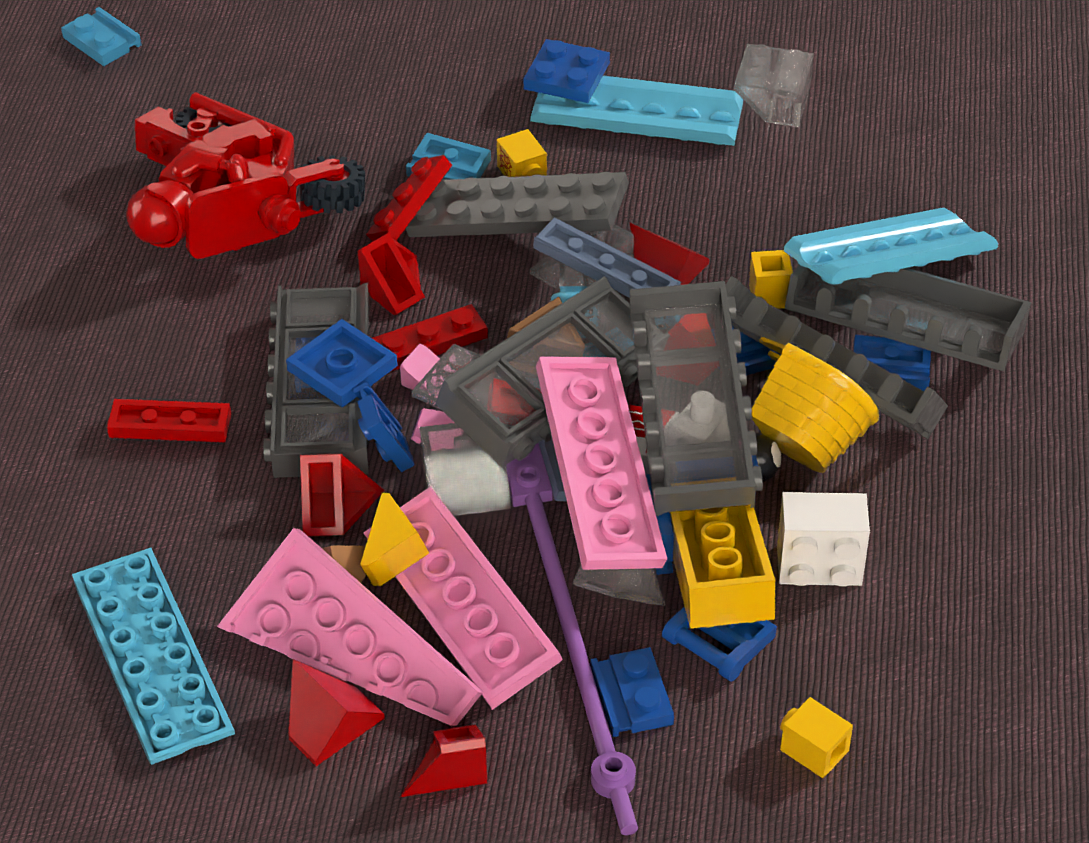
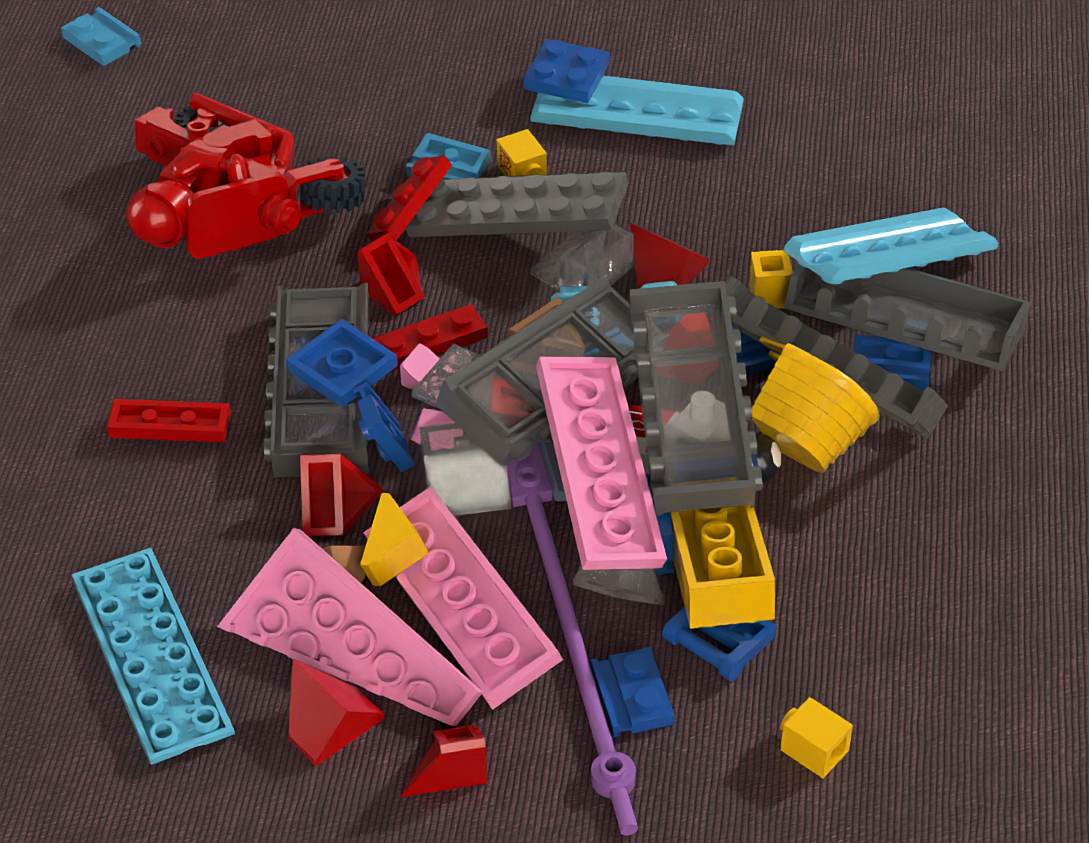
sand blue tile [533,217,681,298] -> none
clear slope [734,44,814,127] -> none
white brick [777,492,870,586] -> none

